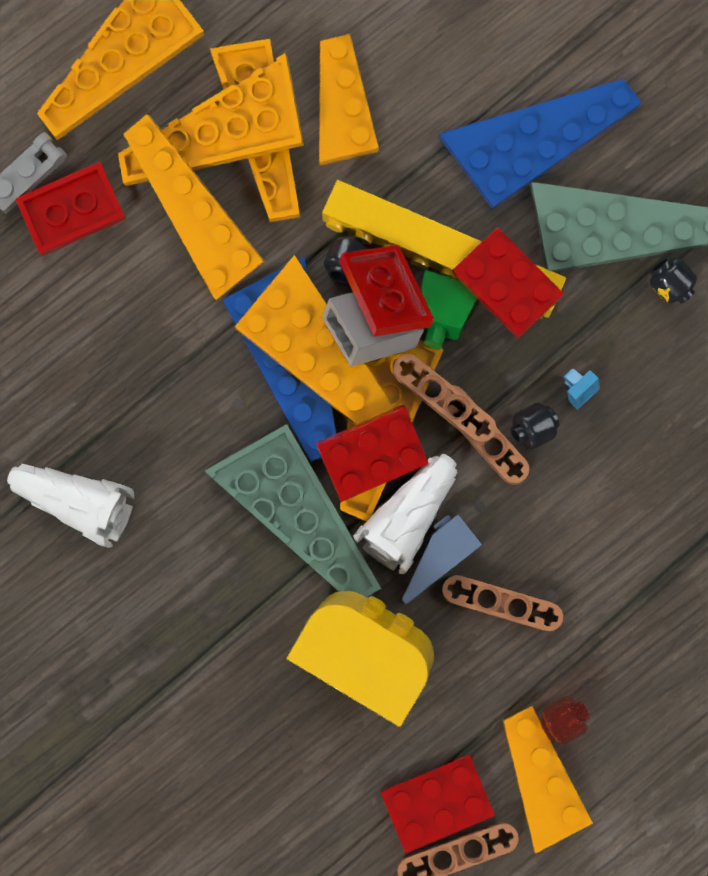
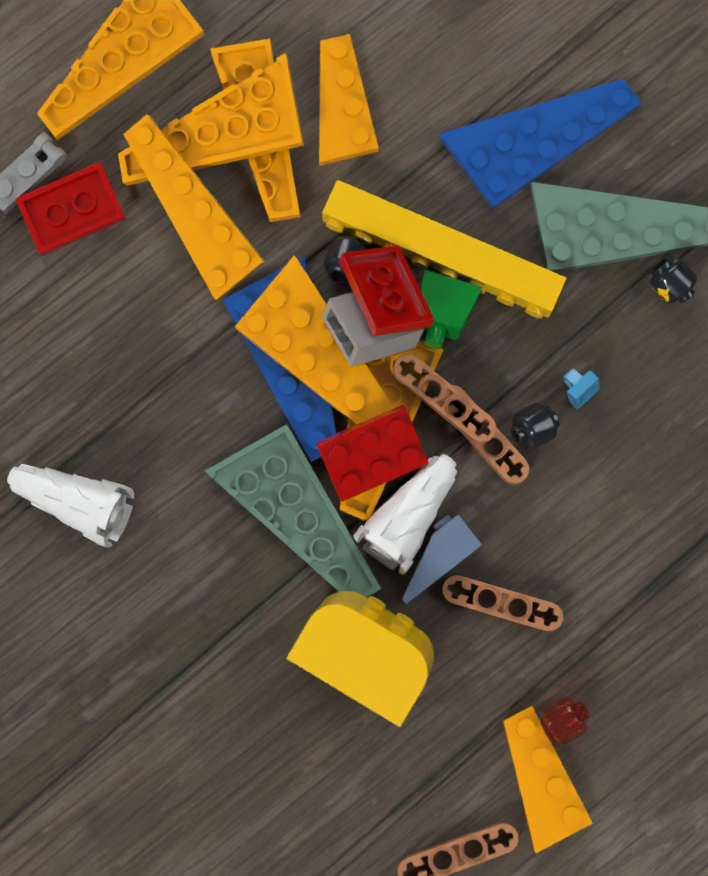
red plate [380,754,495,854] -> none
red plate [452,227,564,339] -> none

